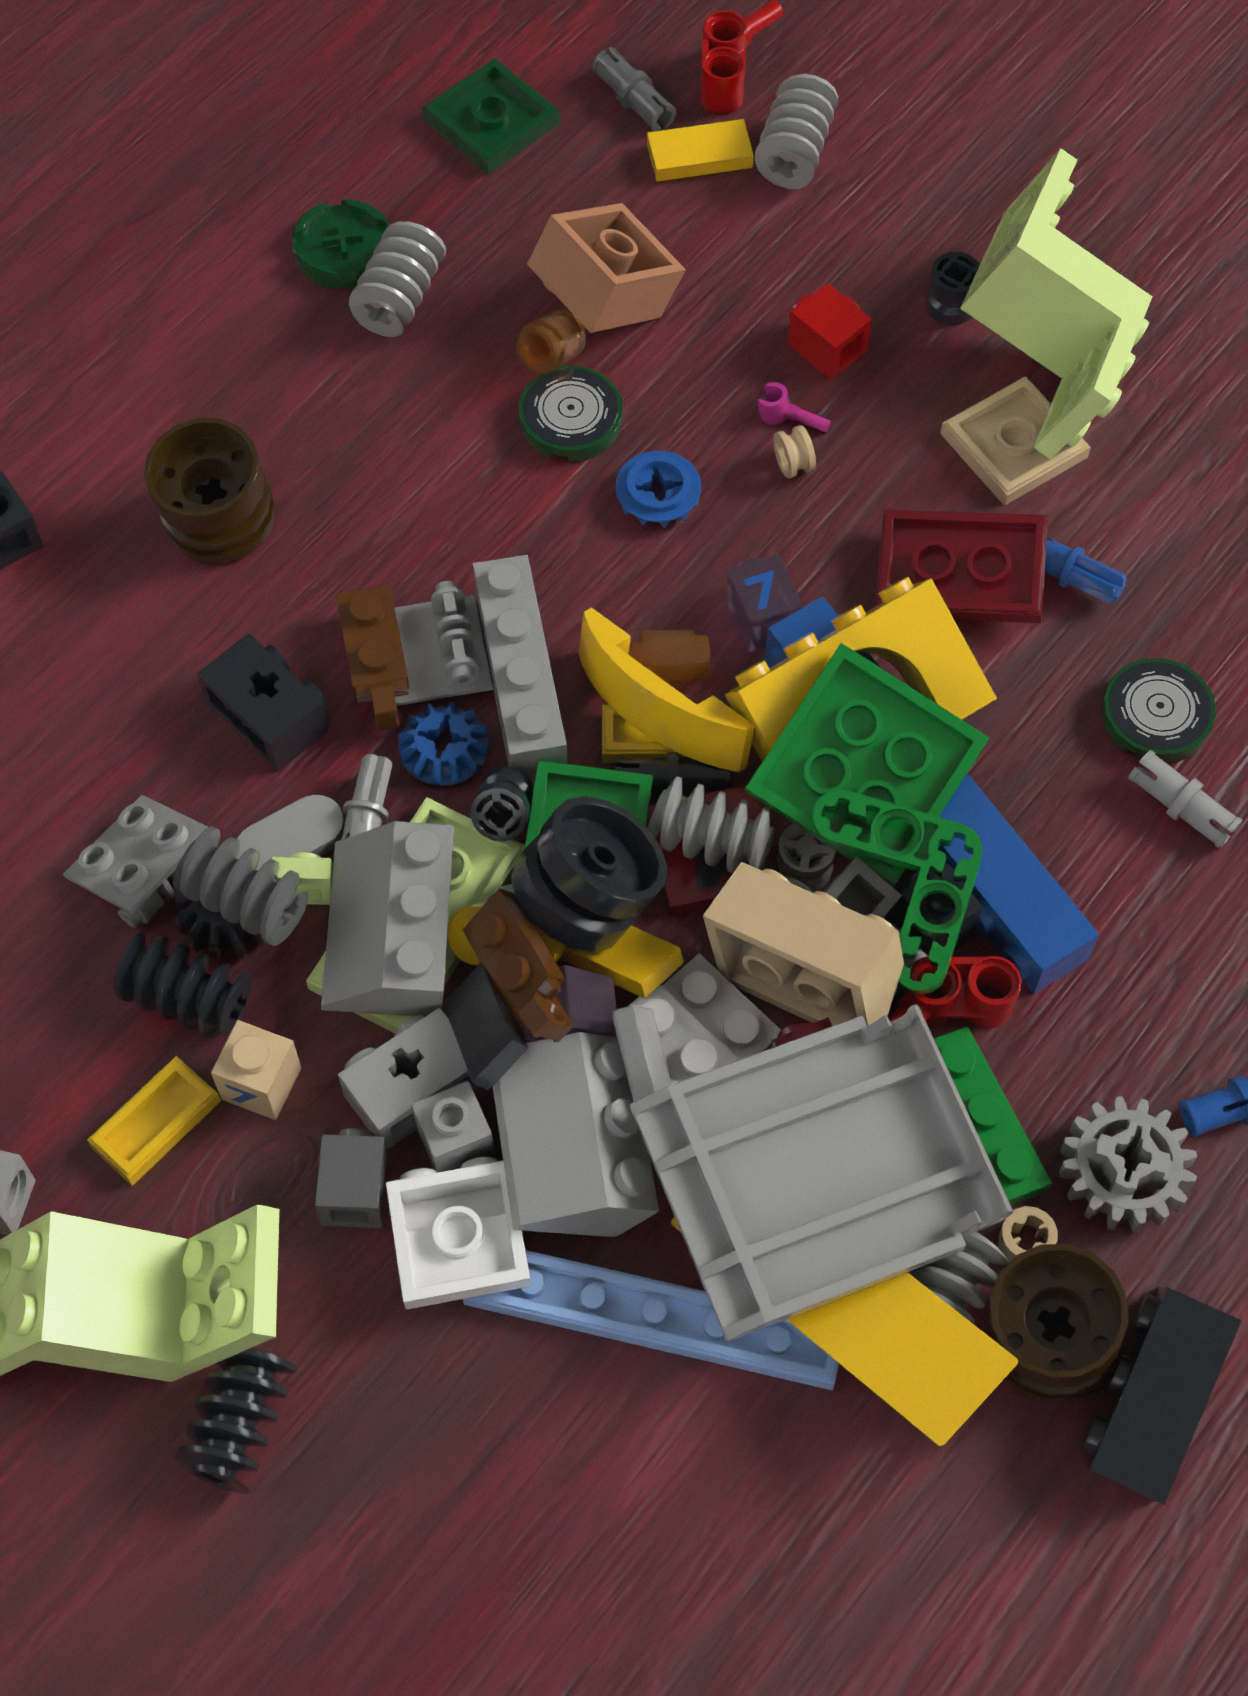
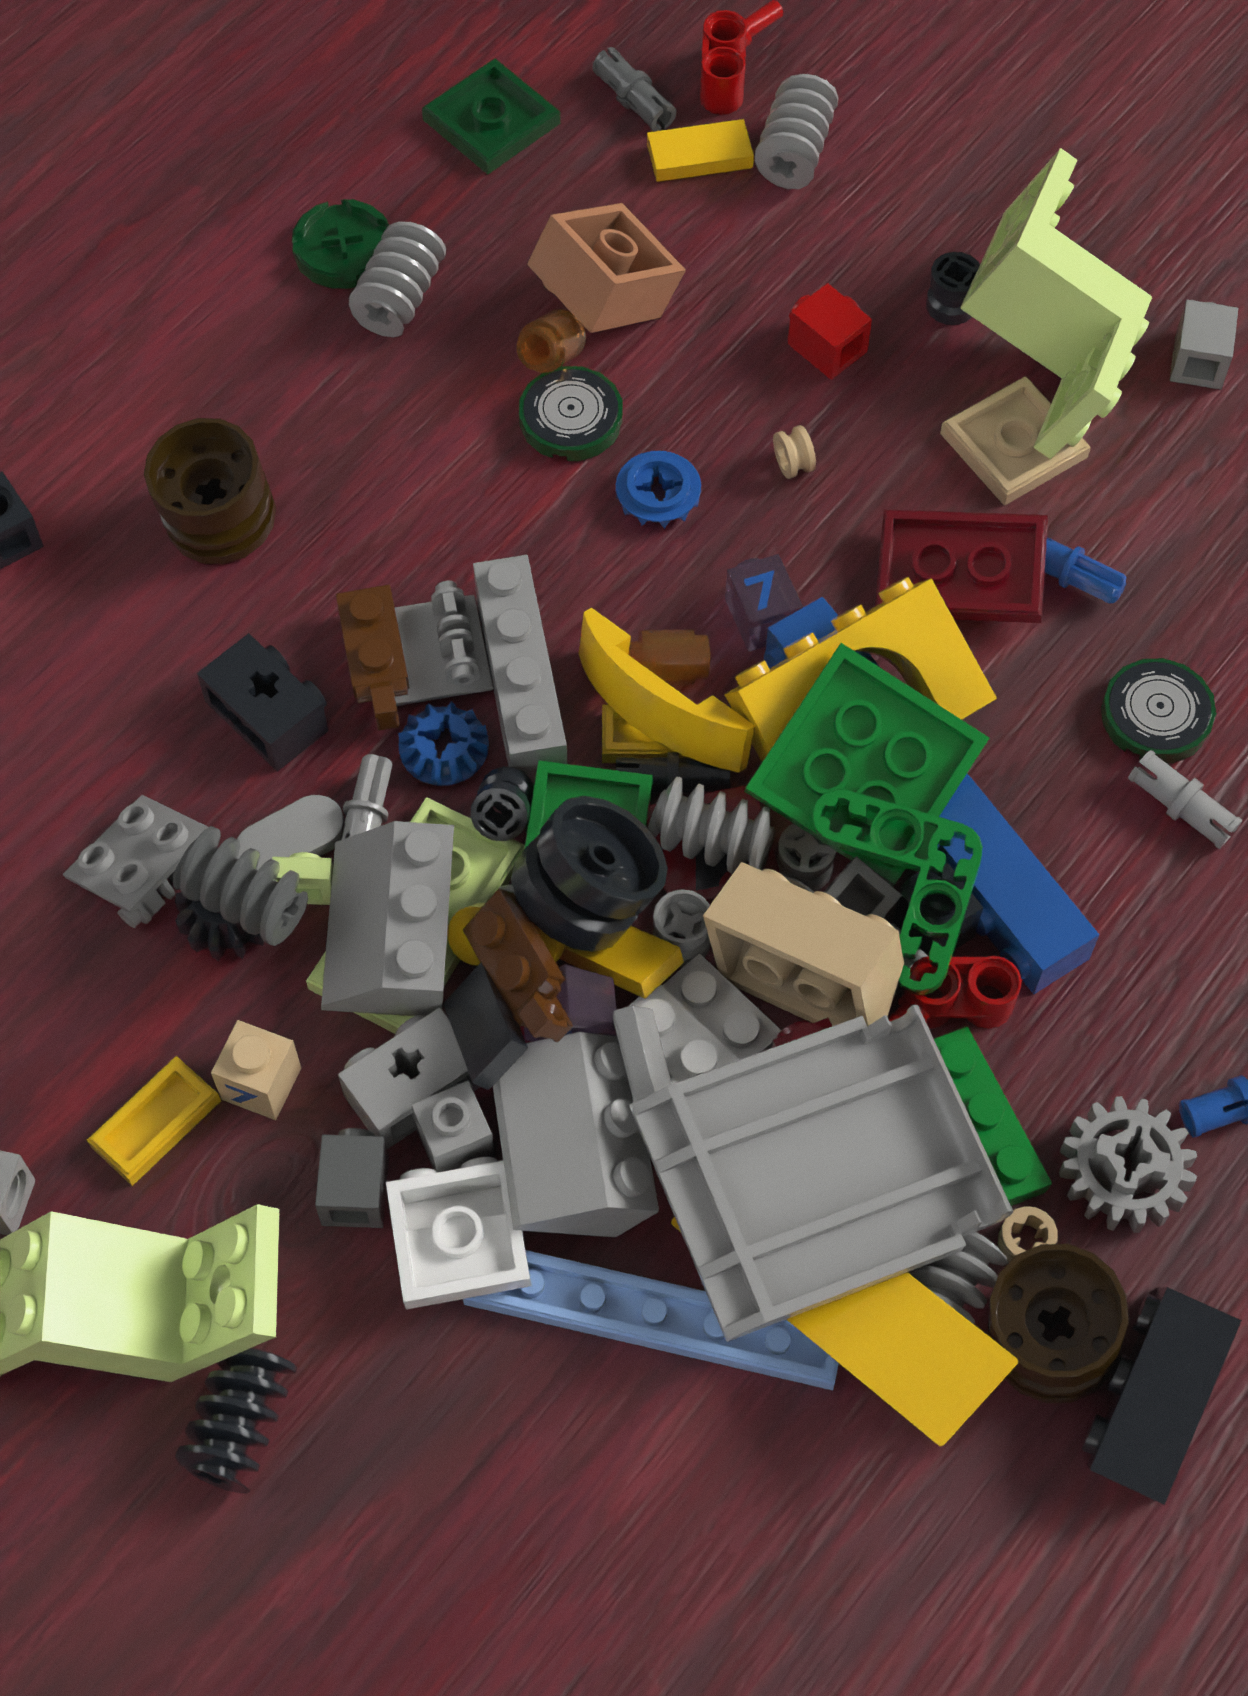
black piece [113,933,253,1039] -> none
dark pink hand [758,382,831,433] -> none
none -> light grey wheel [653,889,710,968]
none -> light grey brick [1170,299,1239,389]

